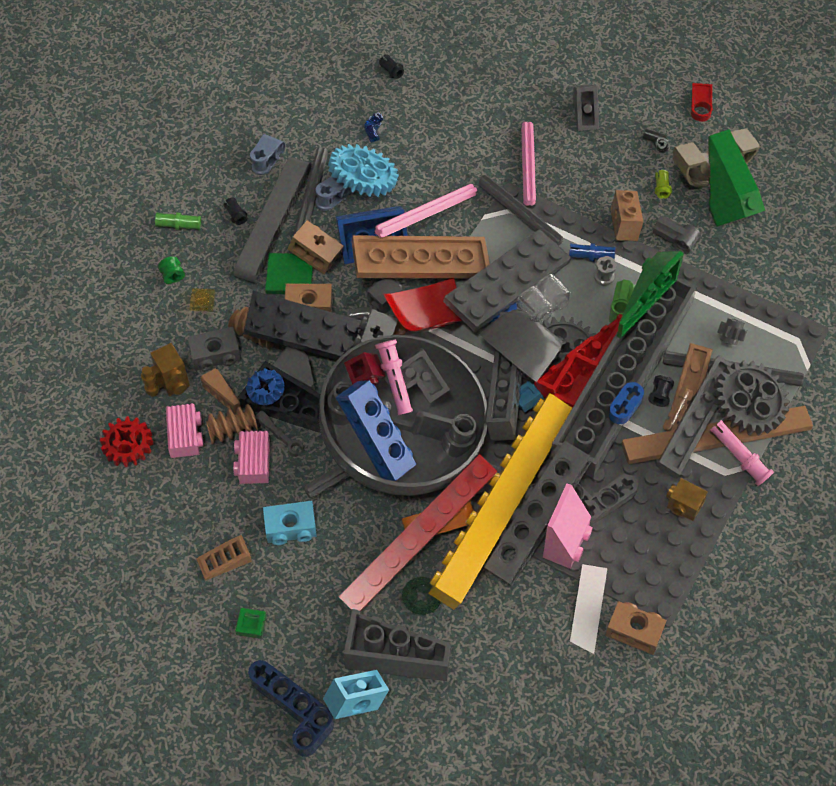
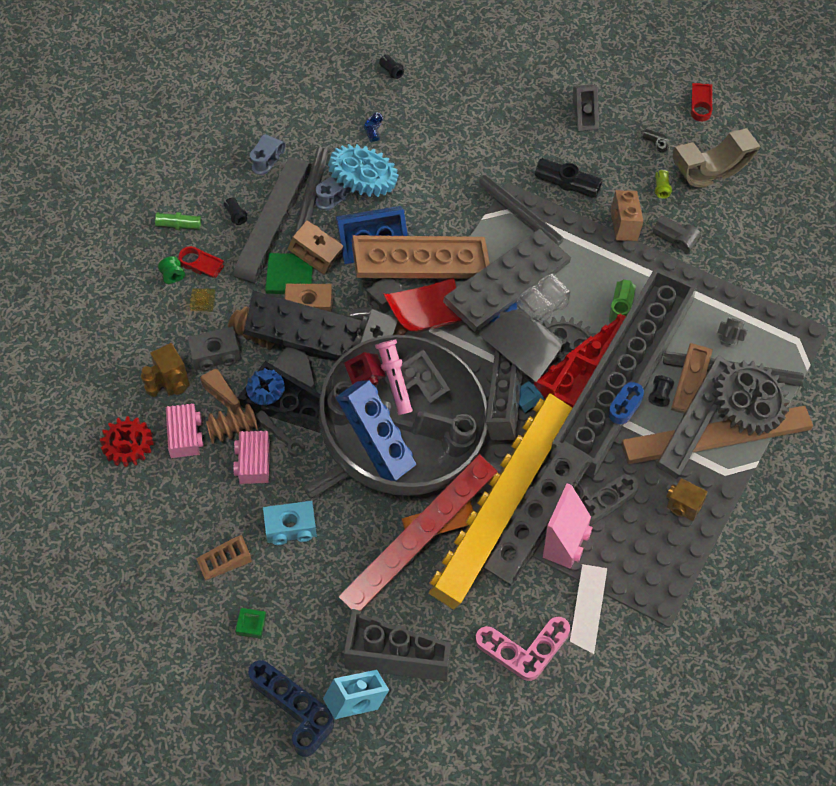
bright pink axle [375,184,477,238] -> none
clear green gear [402,577,441,616] -> none
bright pink axle [521,122,536,206] -> none
blue pin [569,243,616,261] -> none
light grey bush [594,256,617,286] -> none
medium nougat brick [605,601,667,655] -> none
green wedge [617,251,684,339] -> none
medium nougat axle [663,388,694,431] -> none
green wedge [708,129,766,226] -> none
bright pink pin [710,420,774,486] -> none
none -> red piece [179,246,224,279]
none -> bright pink beam [476,617,570,681]
none -> black piece [535,158,603,197]

